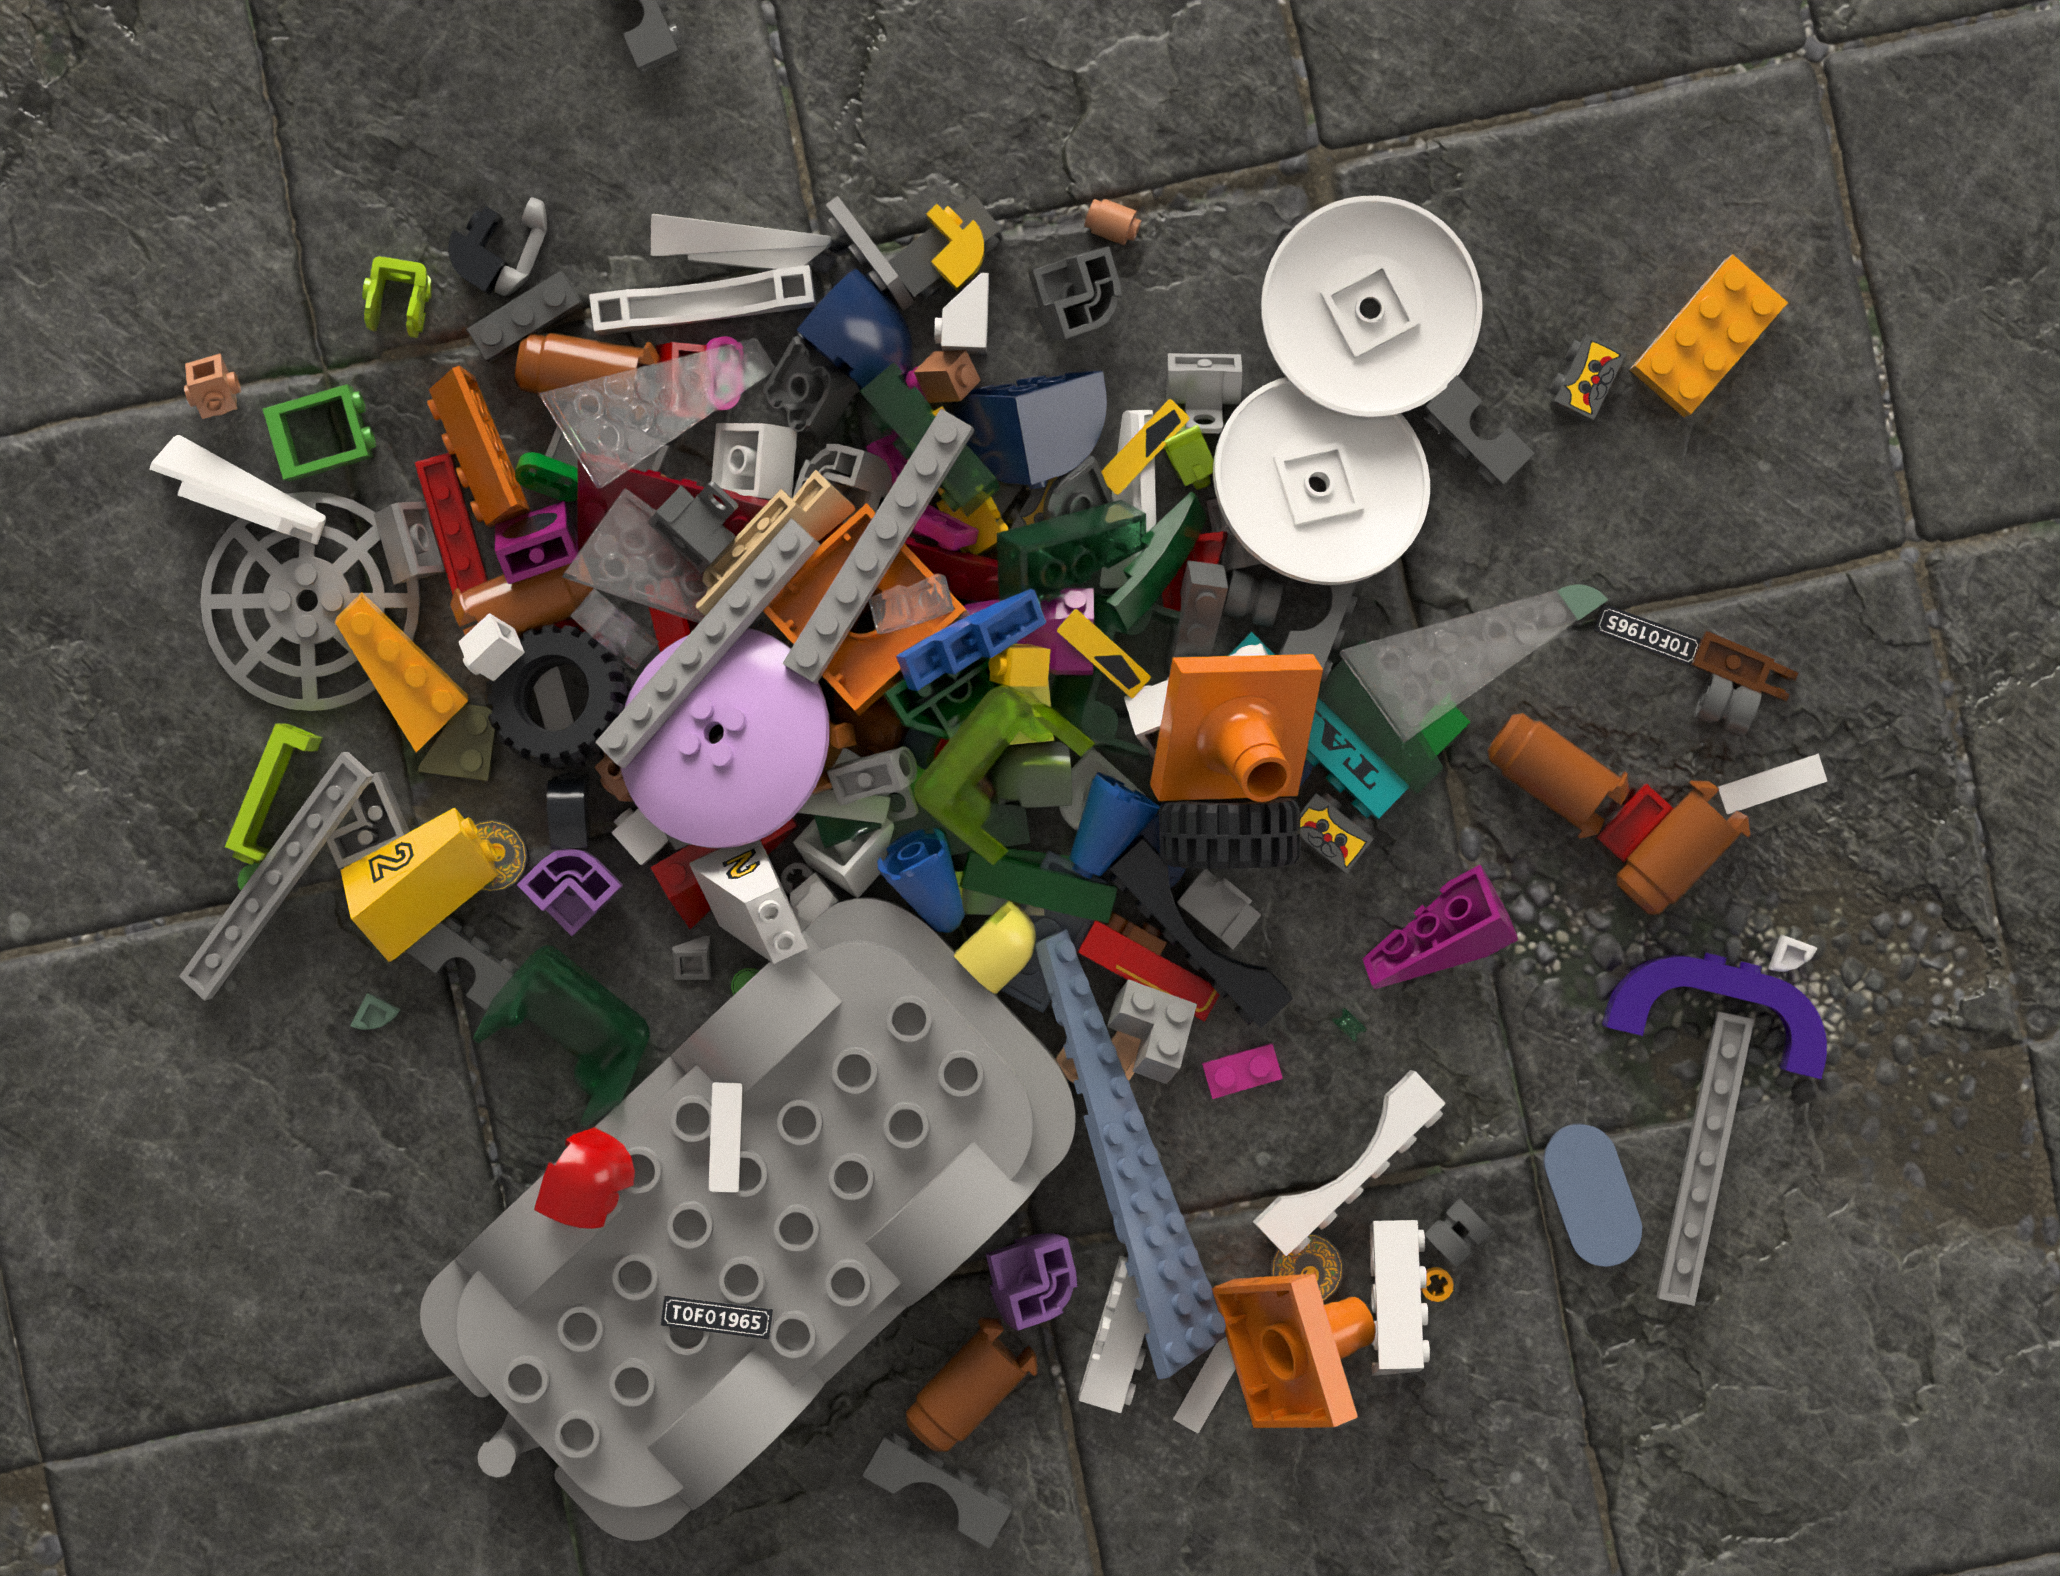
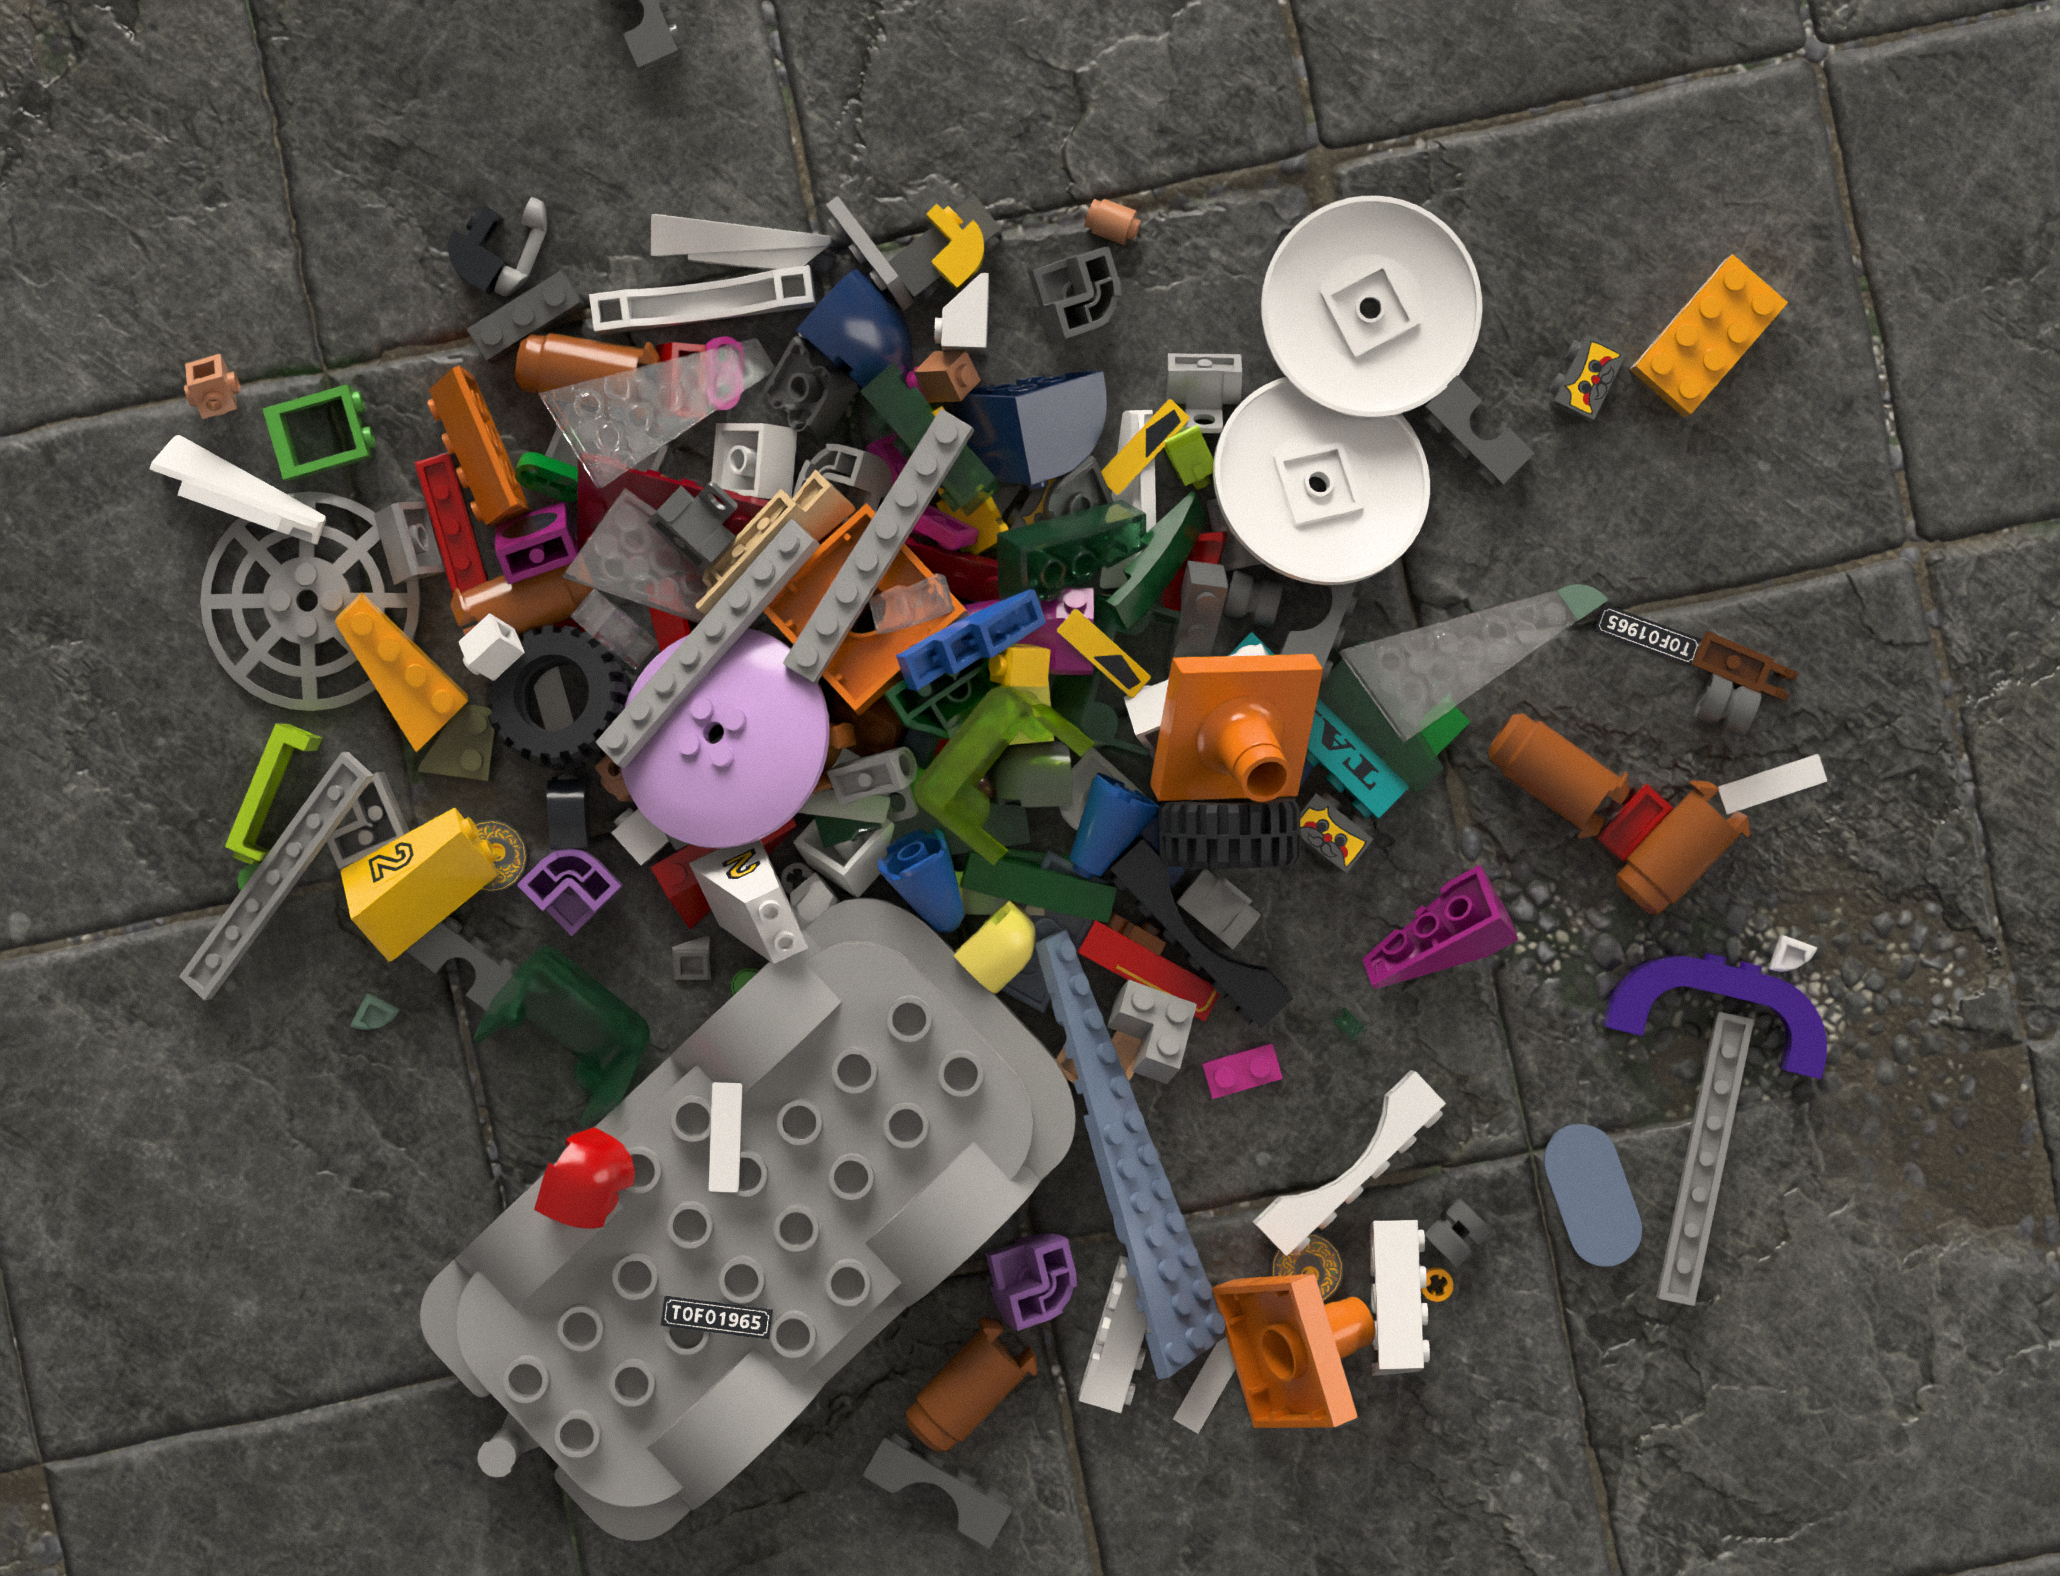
lime piece [362,256,432,338] -> none

